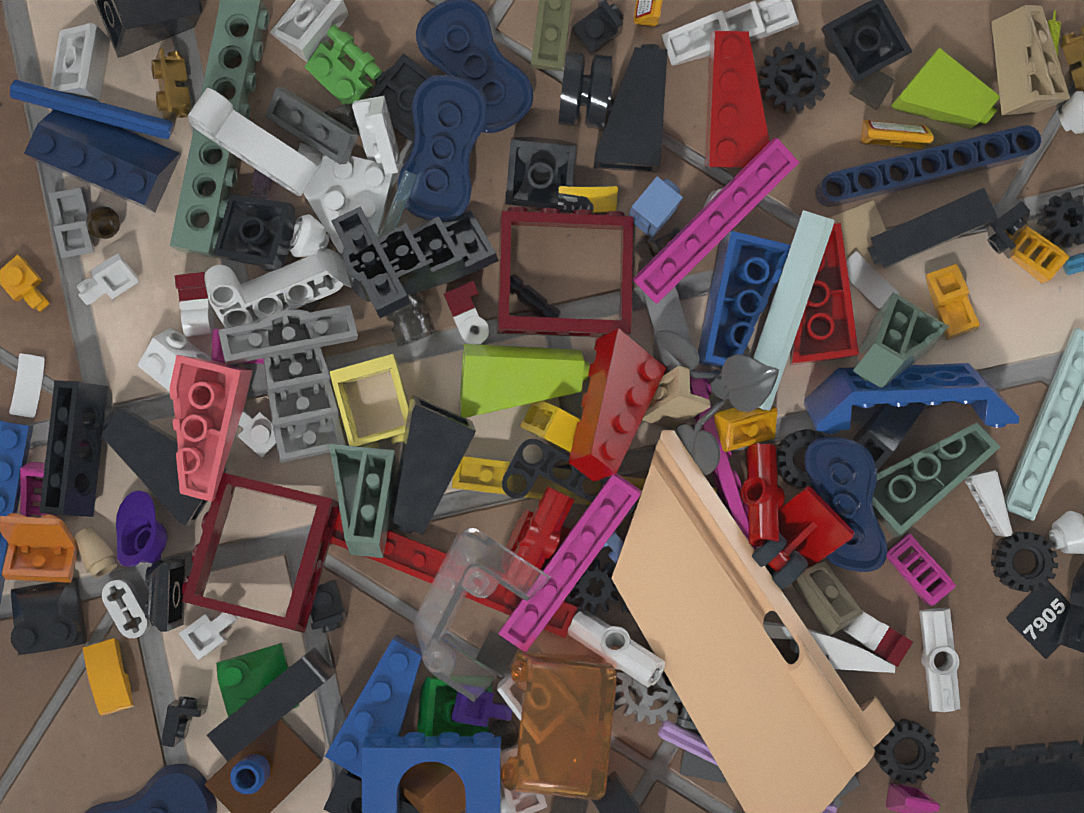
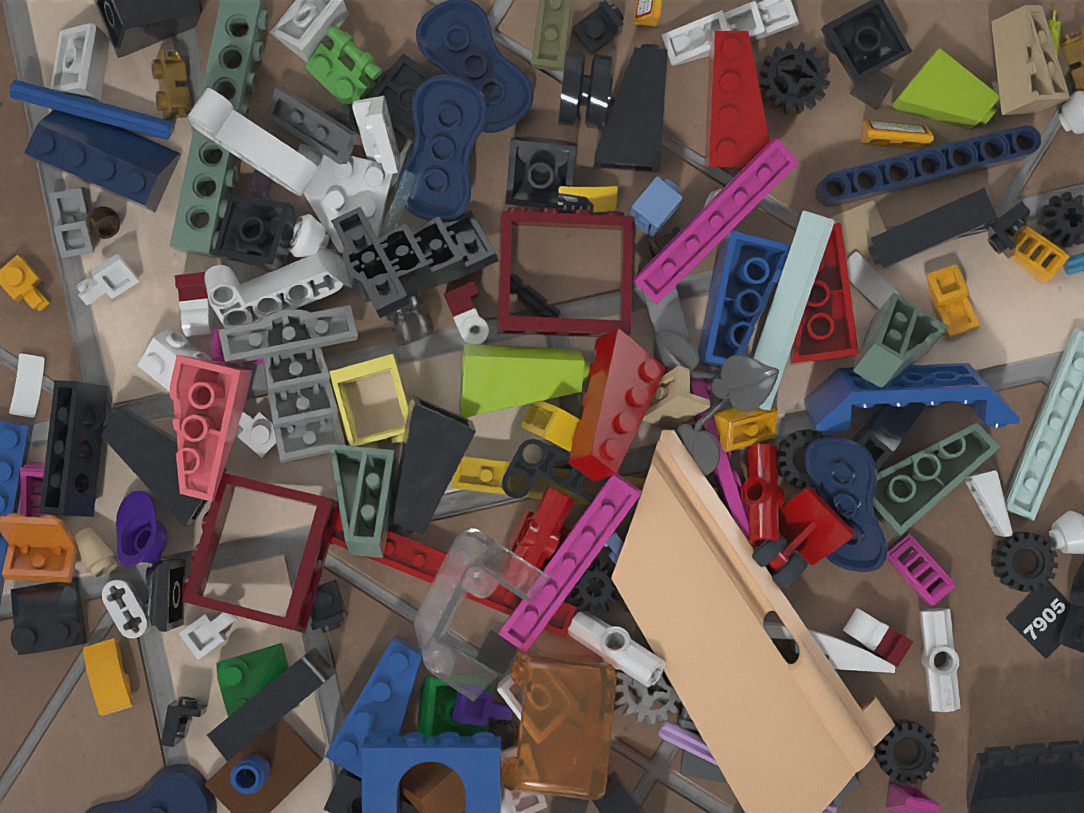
dark tan slope [792,560,863,636] -> none

